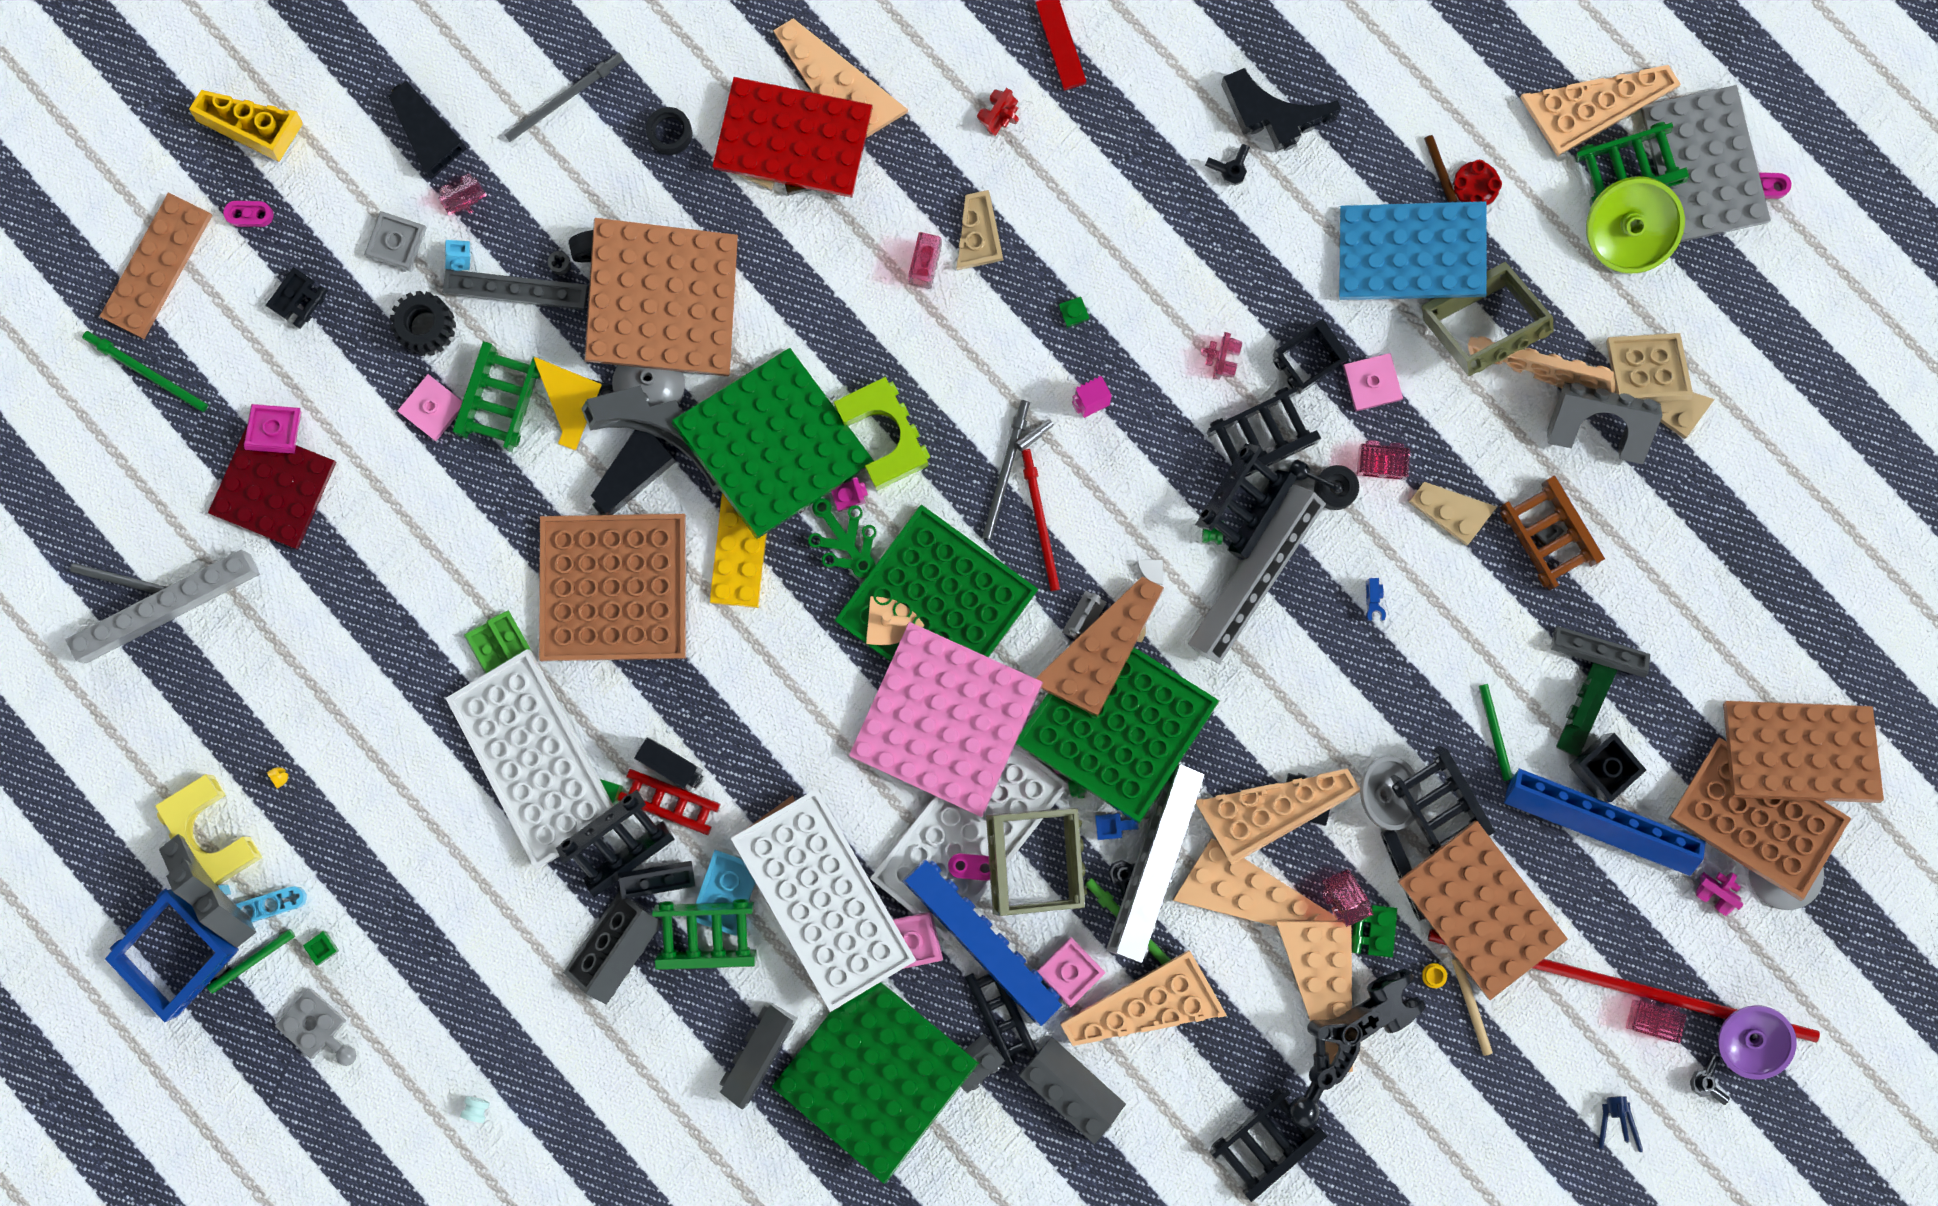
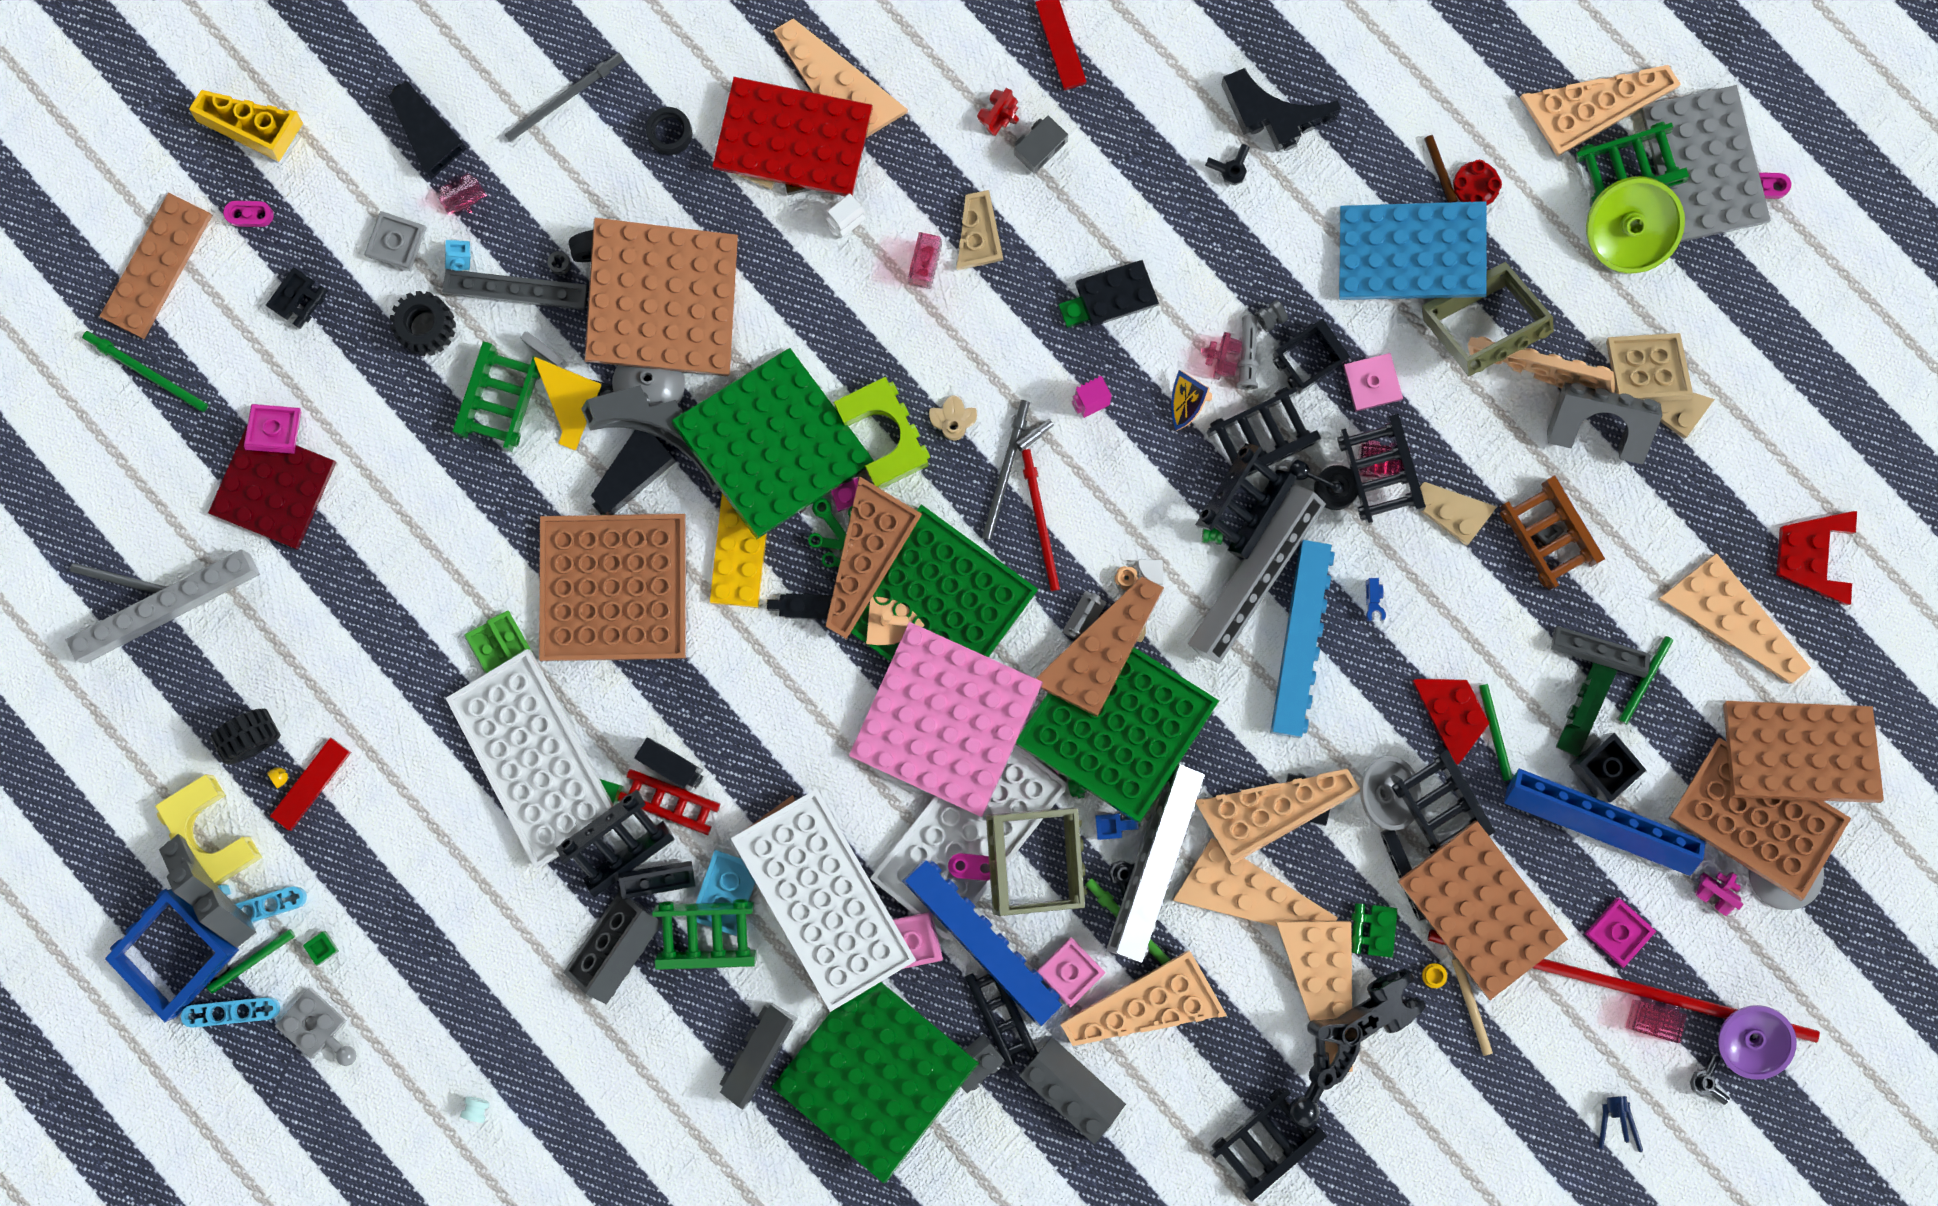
bright pink plate [398,374,463,441] -> none
clear pink brick [1321,868,1373,927] -> none
none -> medium azure beam [181,997,280,1028]
none -> black tyre [210,708,281,764]
none -> red tile [270,737,352,831]
none -> light grey tile [520,331,567,369]
none -> black hinge [767,593,833,620]
none -> white brick [825,193,865,238]
none -> nougat wing [826,477,922,639]
none -> tan plate [929,395,977,441]
none -> dark grey brick [1014,115,1068,175]
none -> black plate [1075,260,1159,327]
none -> light nougat plate [1115,566,1139,590]
none -> shield [1171,370,1212,431]
none -> light grey pin [1236,315,1259,390]
none -> dark grey wheel [1255,300,1288,332]
none -> dark azure brick [1270,540,1335,738]
none -> black fence [1337,414,1426,526]
none -> red wing [1412,679,1489,765]
none -> dark pink tile [1584,897,1656,968]
none -> green bar [1618,636,1674,725]
none -> light nougat wing [1658,554,1811,684]
none -> red wing [1776,511,1857,606]

